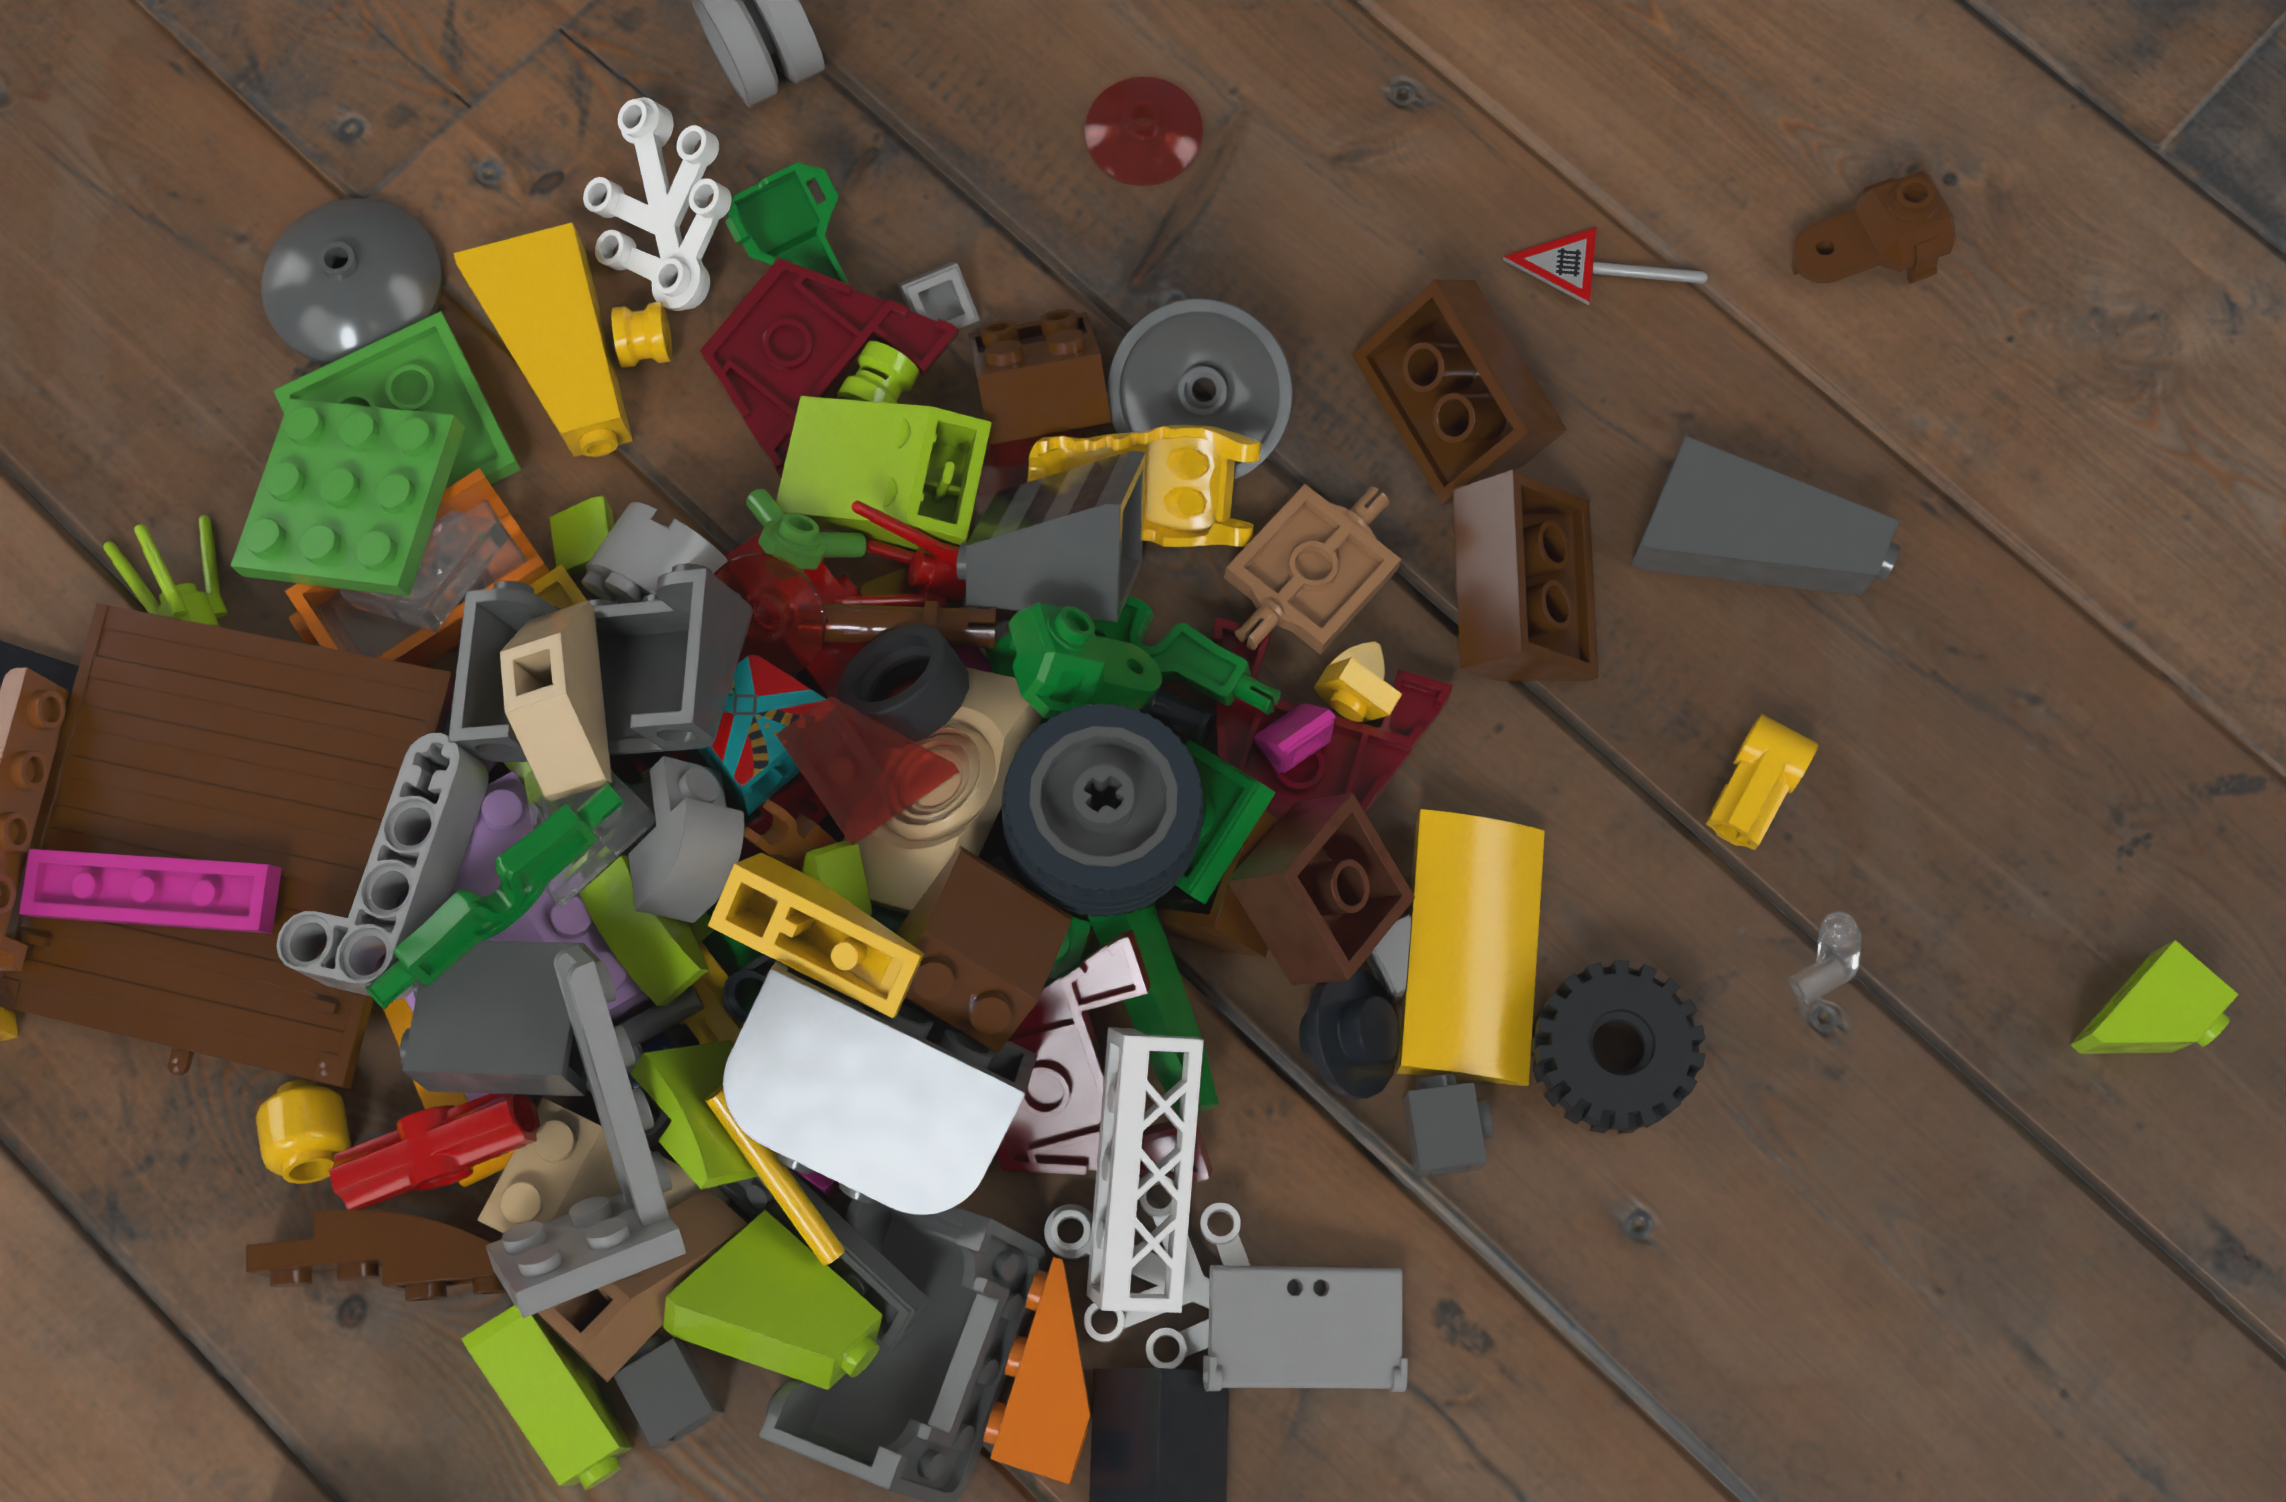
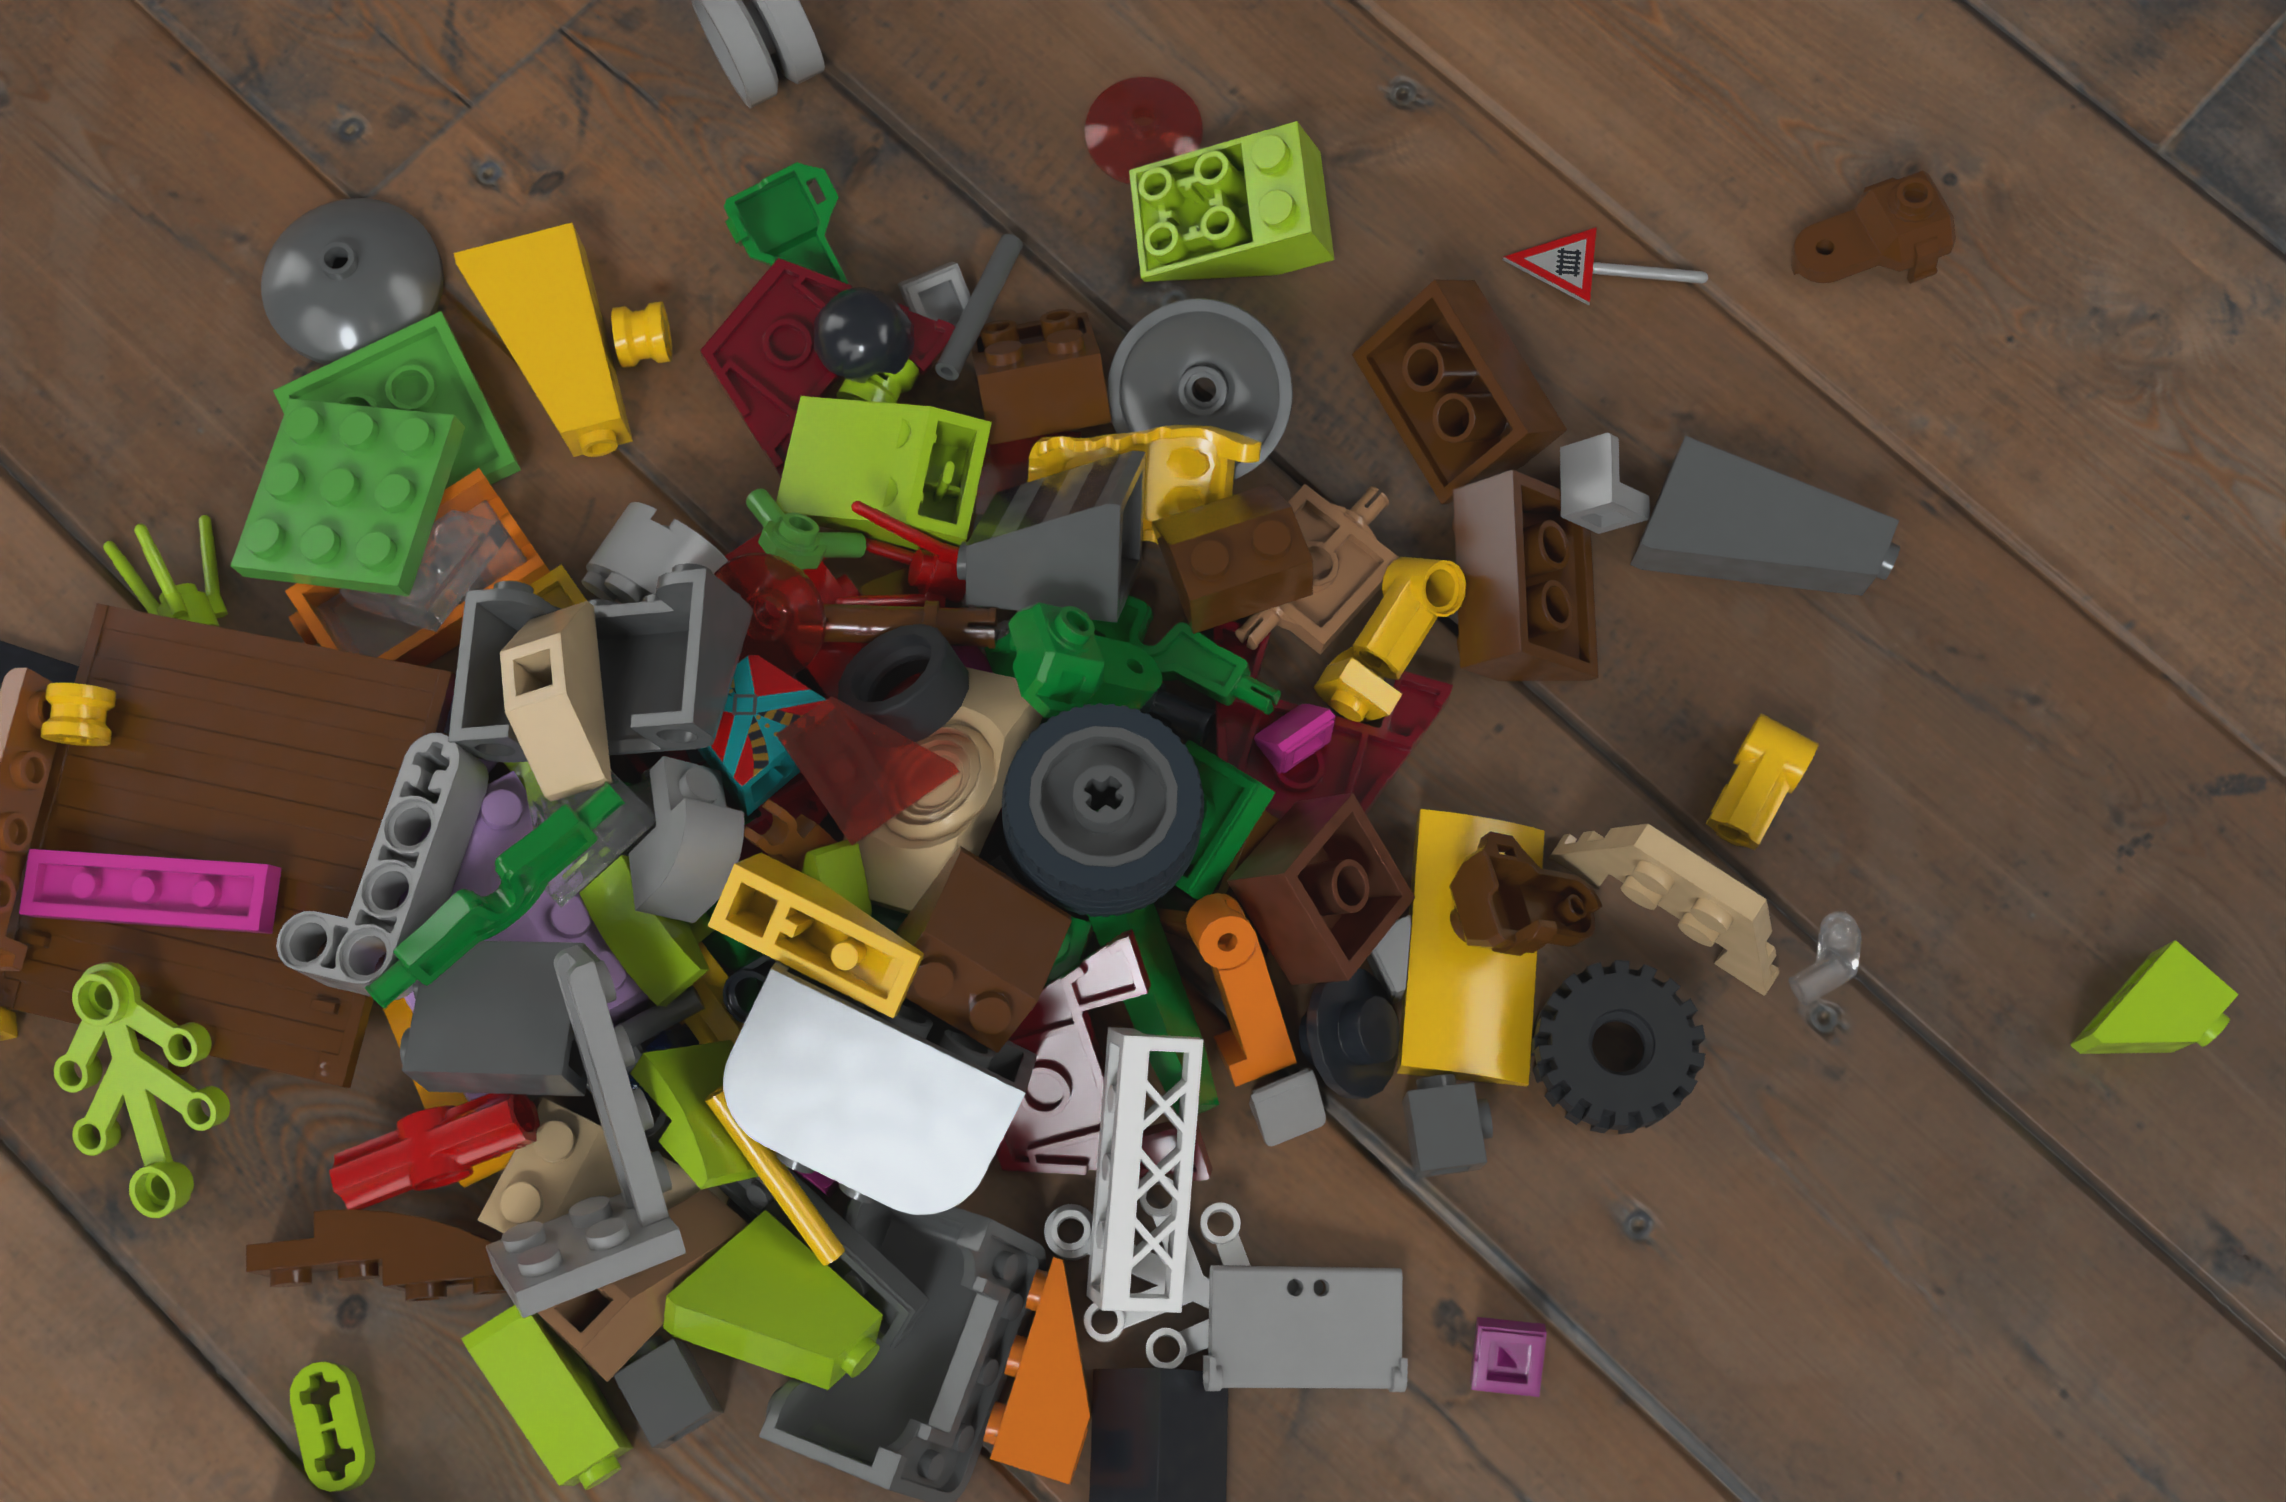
yellow head [256,1079,351,1184] -> none
lime slope [549,495,614,576] -> none
white plant [583,97,732,311] -> none
none -> yellow wheel [40,683,116,746]
none -> lime plant [54,962,230,1218]
none -> lime beam [290,1362,375,1492]
none -> black hair [814,287,914,383]
none -> dark grey piece [935,234,1023,380]
none -> lime slope [1129,121,1335,282]
none -> reddish brown slope [1152,484,1313,634]
none -> orange leg [1186,893,1297,1087]
none -> light grey slope [1249,1069,1326,1146]
none -> yellow piece [1352,557,1466,680]
none -> reddish brown piece [1449,831,1603,956]
none -> magenta tile [1470,1317,1547,1397]
none -> tan wing [1549,823,1779,996]
none -> light grey panel [1560,433,1650,534]

